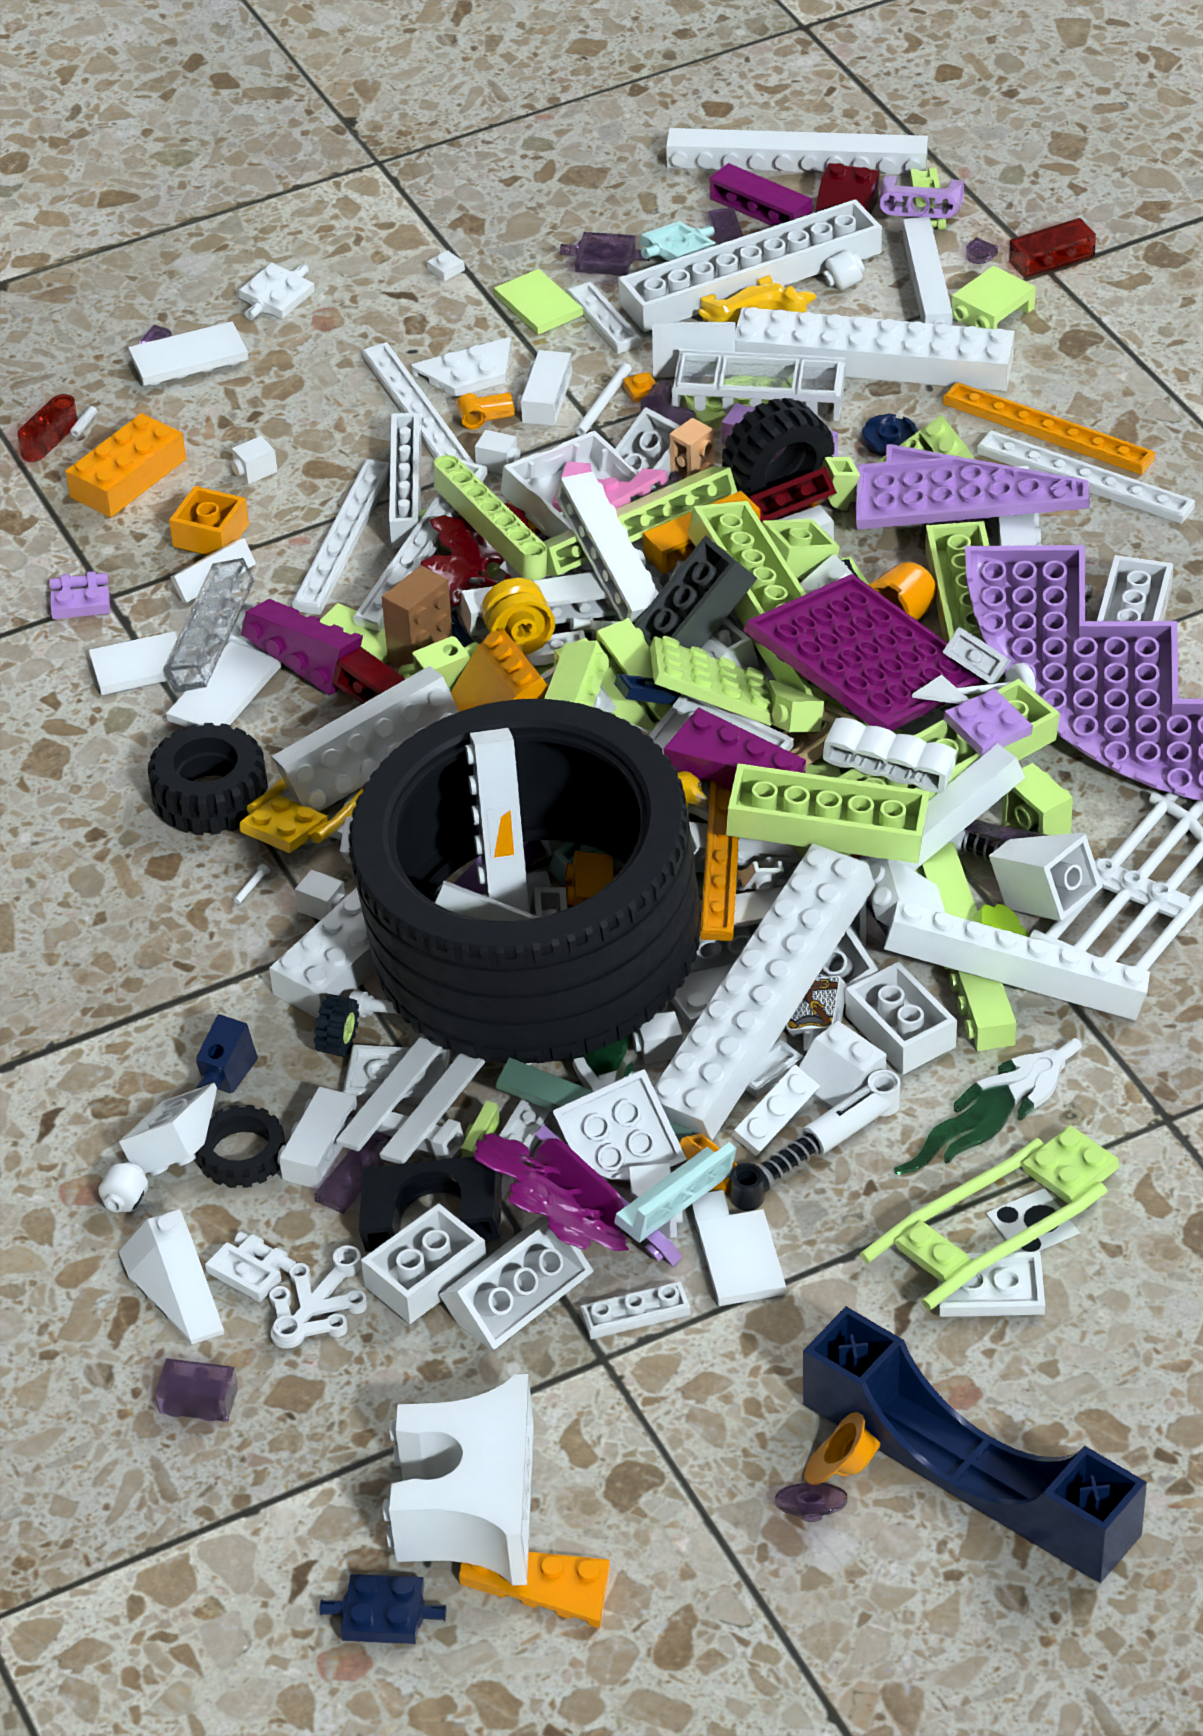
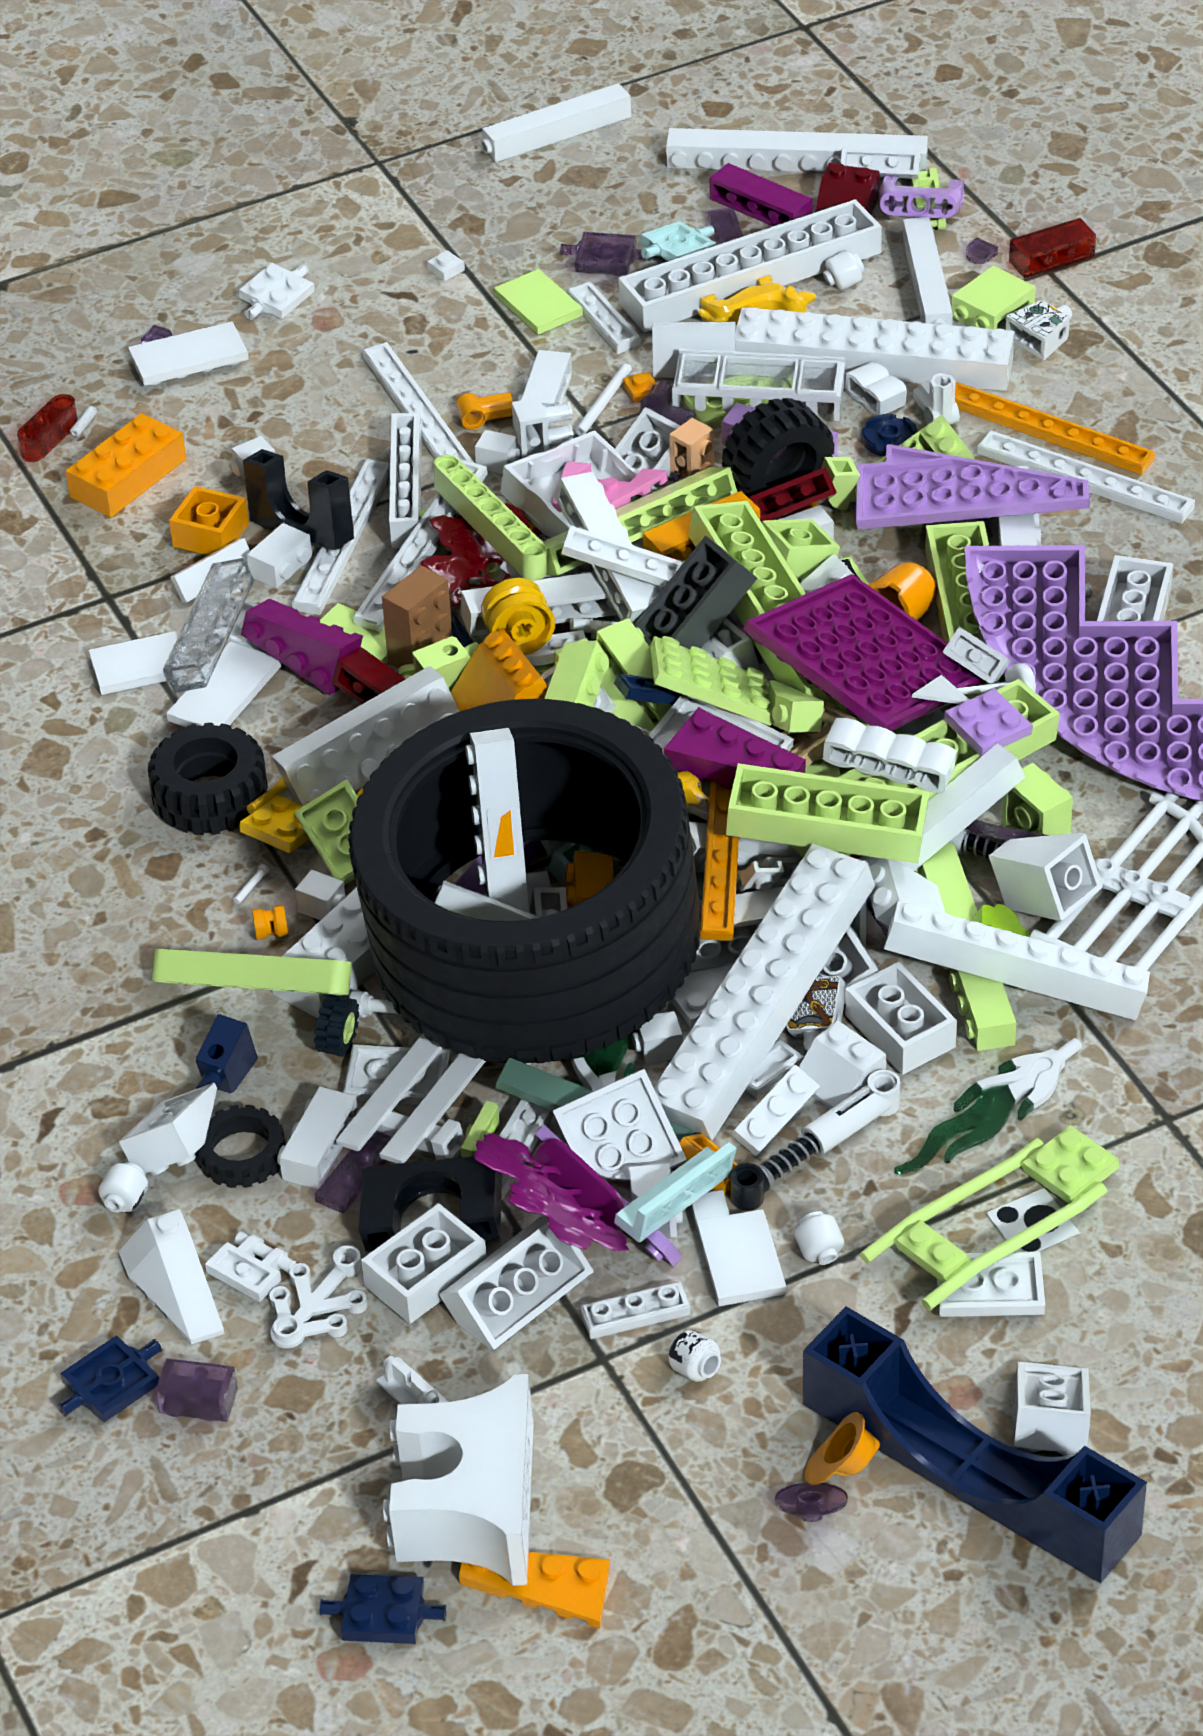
lavender plate [50,571,111,619] -> none
white wing [411,337,511,397] -> none
none -> dark blue plate [57,1335,162,1422]
none -> yellowish green beam [151,949,352,995]
none -> black arch [243,449,354,550]
none -> white brick [247,523,312,589]
none -> light orange wheel [252,905,288,940]
none -> yellowish green tile [294,779,358,885]
none -> white hinge [376,1356,449,1404]
none -> white brick [481,83,631,163]
none -> white brick [512,397,574,459]
none -> white plate [561,525,684,587]
none -> white head [669,1330,721,1382]
none -> white head [794,1211,845,1265]
none -> white plate [840,147,921,179]
none -> white brick [845,361,907,416]
none -> white piece [913,373,960,425]
none -> white torso [1006,301,1072,360]
none -> white slope [1014,1362,1091,1456]

